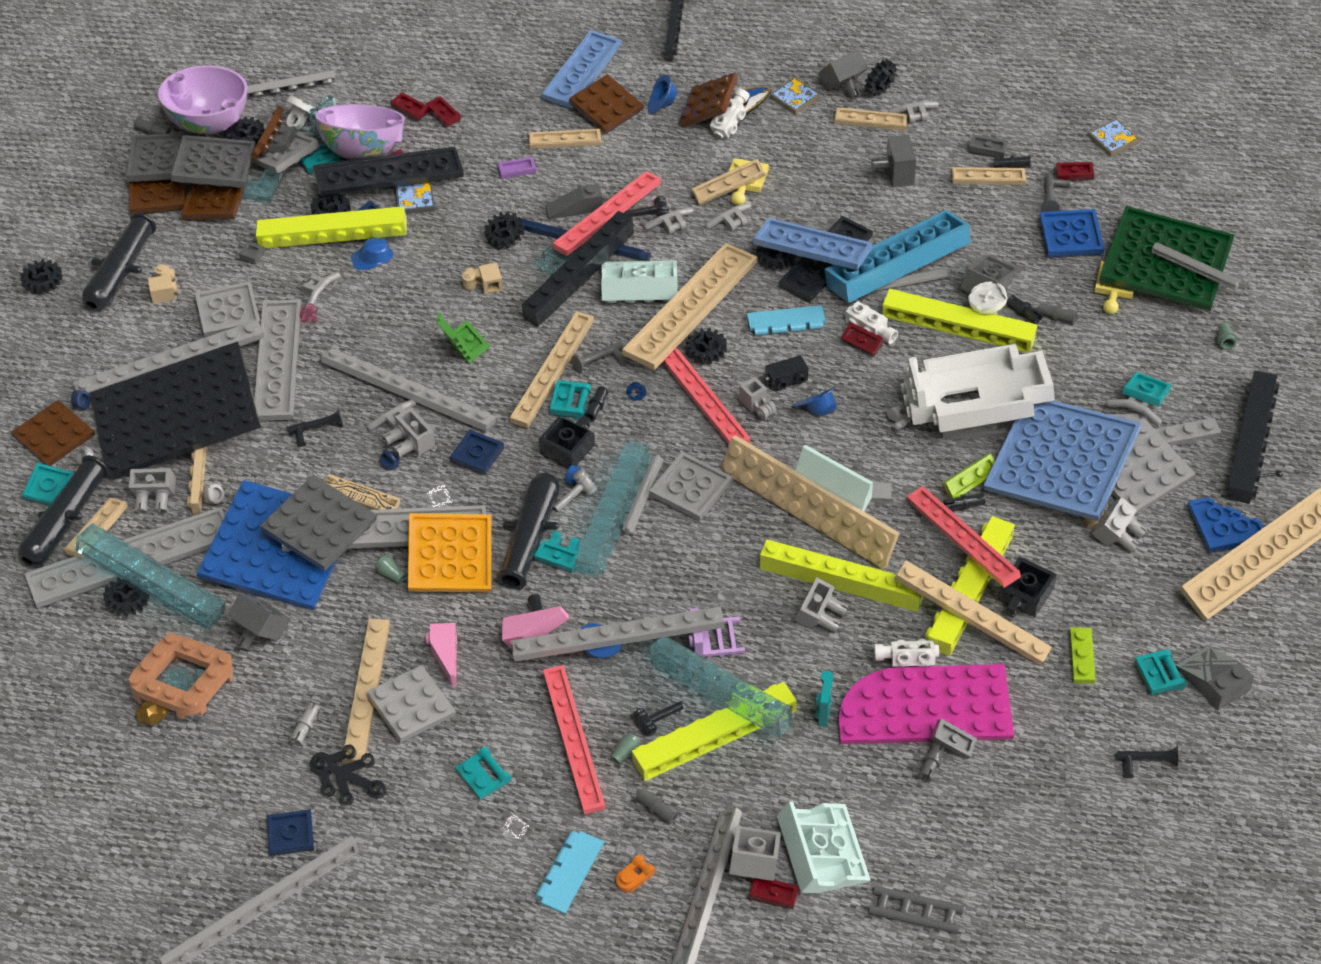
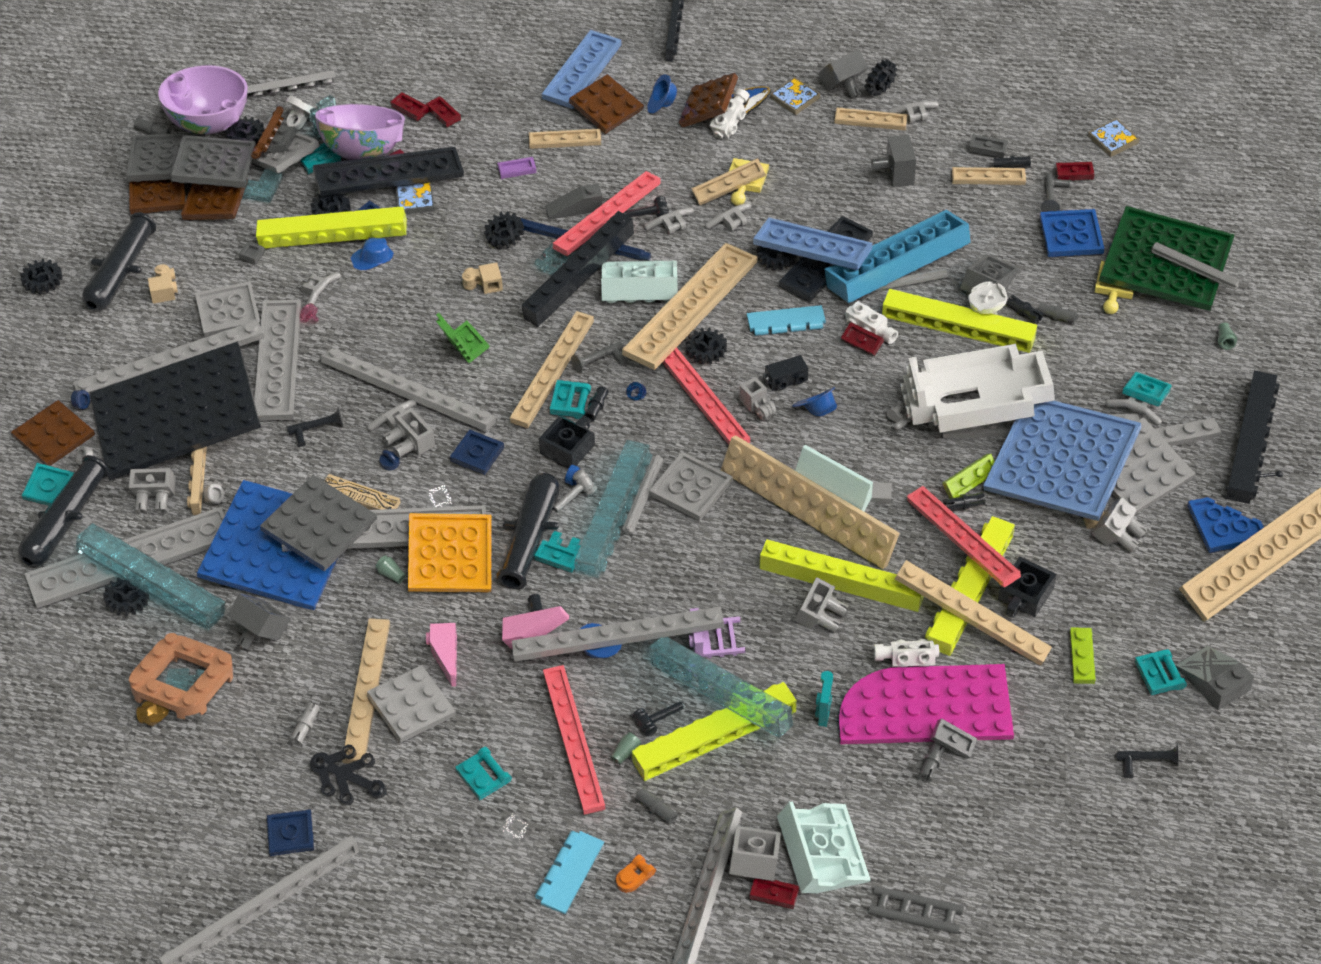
tan tile [64,498,128,558] -> none

